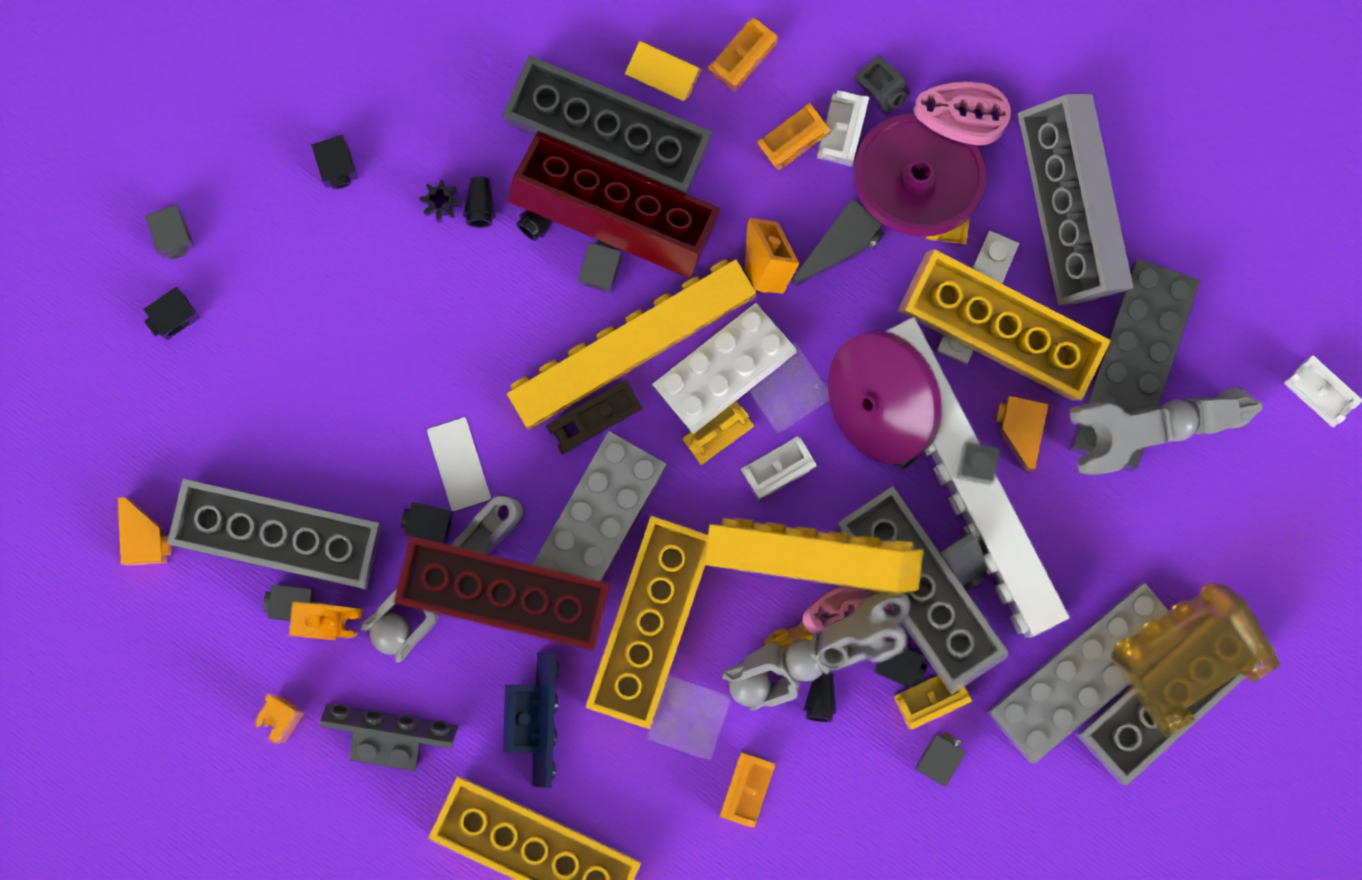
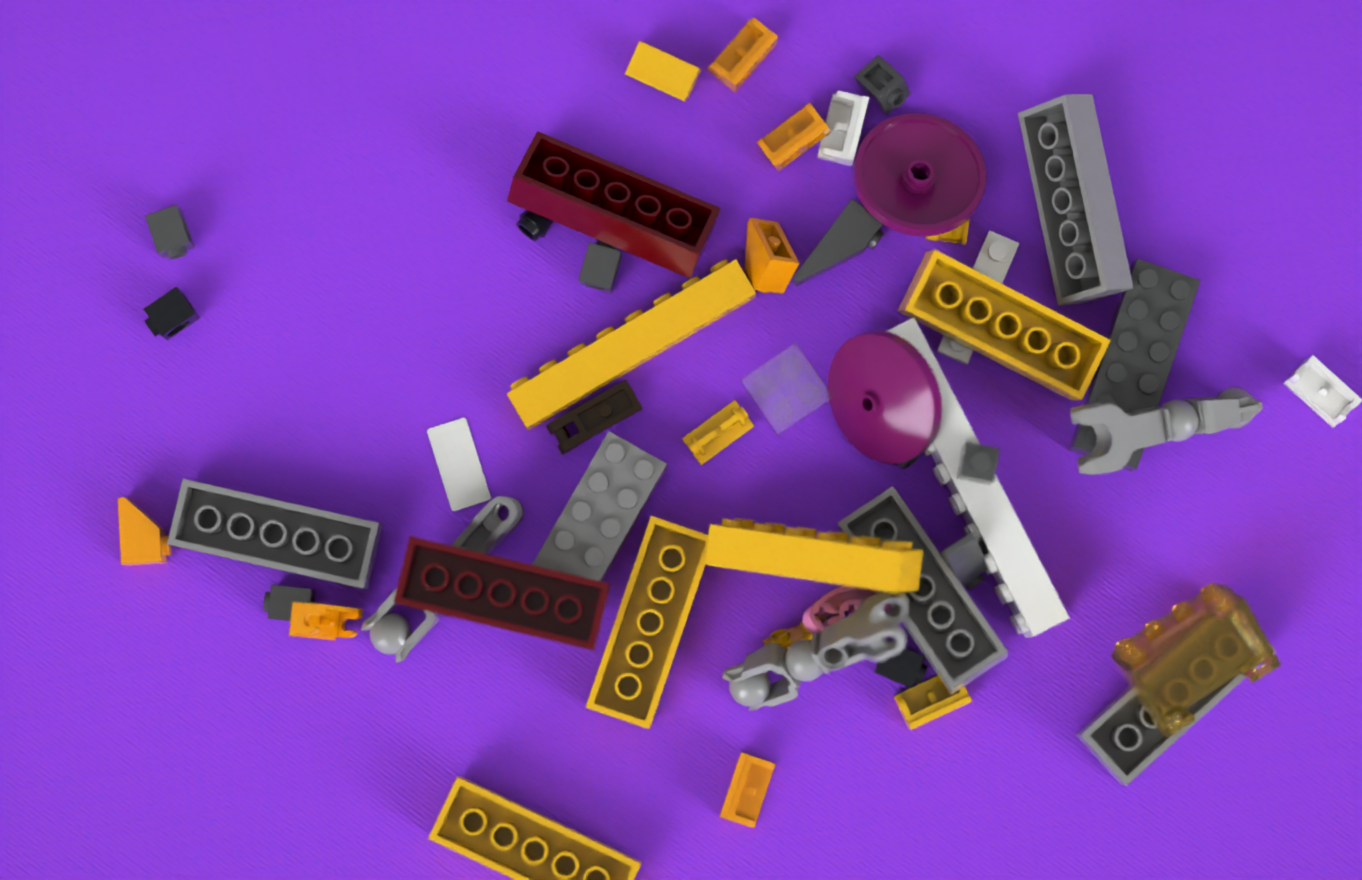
light orange hinge [256,694,305,744] -> none
black brick [311,135,358,190] -> none
dark grey bracket [320,704,458,771] -> none
black brick [401,502,453,545] -> none
black gear [419,180,462,223] -> none
black cone [463,177,496,228] -> none
dark grey brick [503,55,712,194] -> none
dark blue bracket [503,652,560,788] -> none
clear plate [647,676,731,760] -> none
white plate [652,303,797,434] -> none
white hinge [740,436,817,501] -> none
black cone [803,672,836,722] -> none
bright pink piece [914,82,1011,145] -> none
dark grey brick [914,732,966,787] -> none
light grey brick [986,583,1189,764] -> none
light orange slope [995,396,1049,472] -> none

